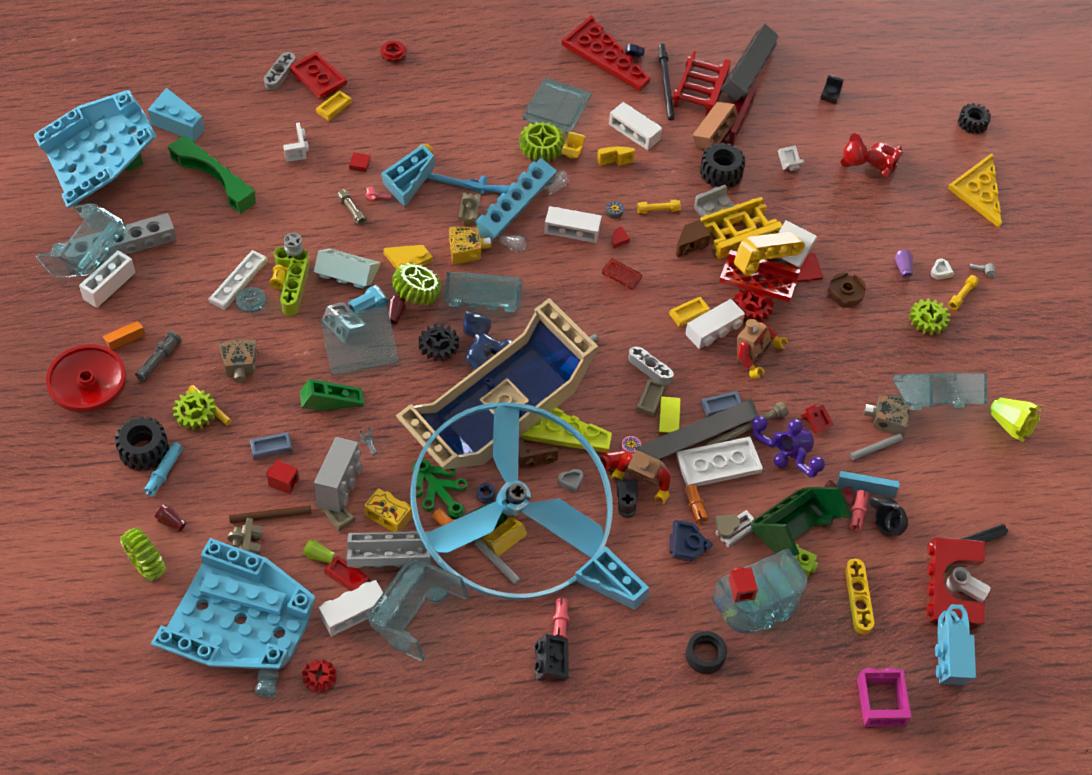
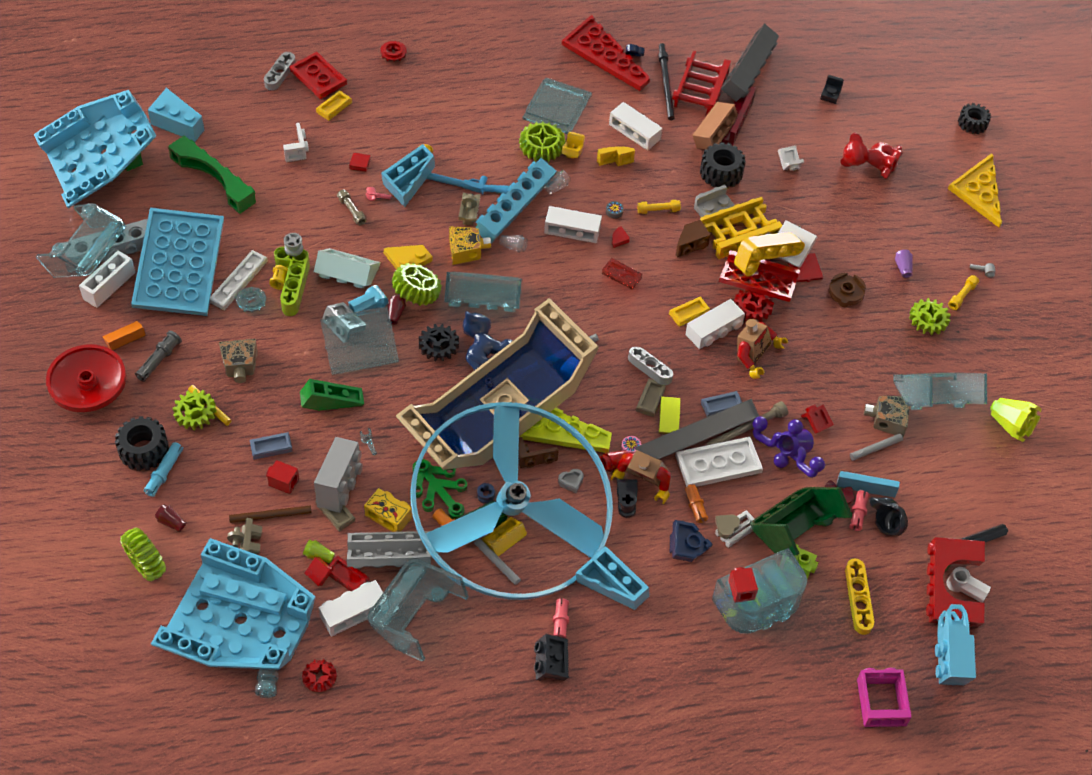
black tyre [686,631,727,674] -> none
white tile [930,259,954,280] -> none
none -> medium azure plate [131,208,224,316]
none -> red tile [304,557,333,586]

